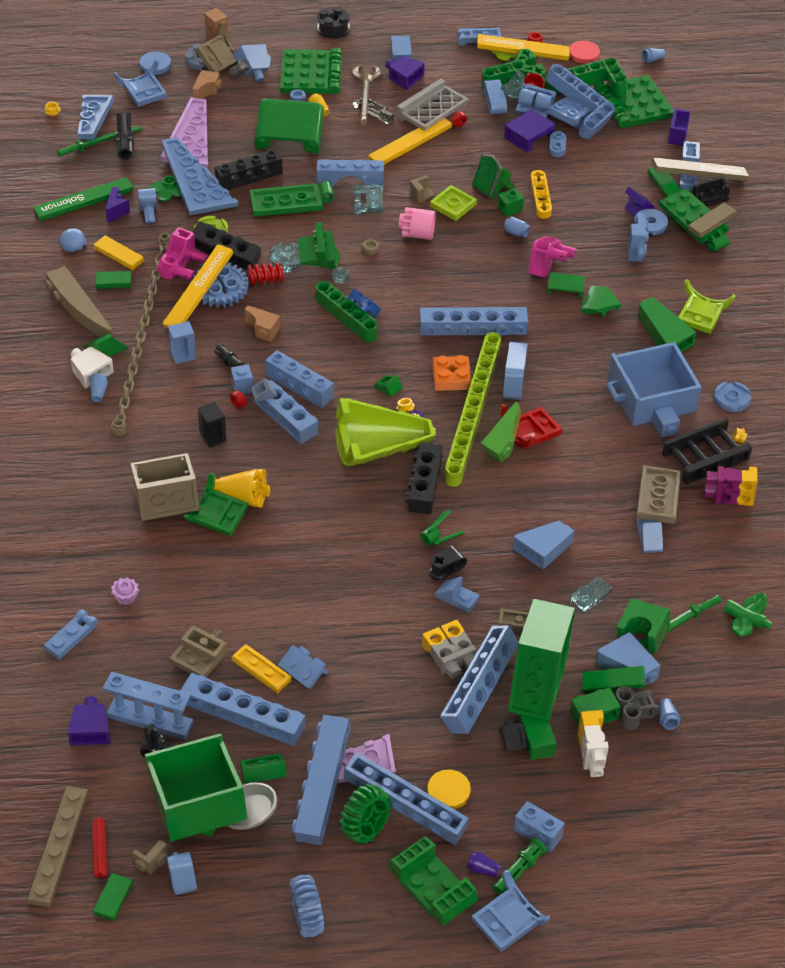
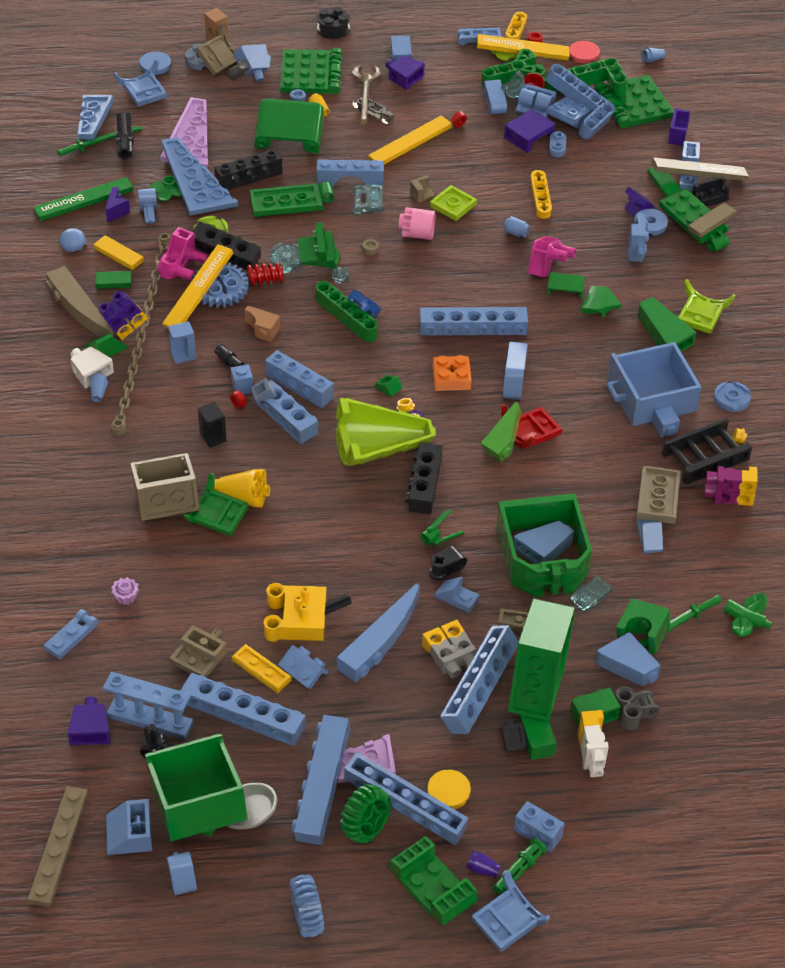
yellow plate [44,102,61,117] -> none
red axle [92,817,107,879] -> none
green tile [93,873,133,921] -> none
dark tan bracket [132,840,168,875] -> none
medium nougat arch [192,70,222,99] -> none
green slope [240,753,287,784] -> none
light grey fence [397,79,469,131] -> none
lime beam [445,332,501,487] -> none
green piece [471,154,515,200] -> none
green brick [497,188,525,217] -> none
green tile [582,666,645,694] -> none
medium blue cone [659,698,681,730] -> none
none -> dark purple hips [99,291,149,340]
none -> medium blue slope [106,799,152,855]
none -> yellow piece [264,583,352,642]
none -> medium blue slope [337,583,419,682]
none -> green container [496,493,592,597]
none -> yellow beam [505,12,527,40]

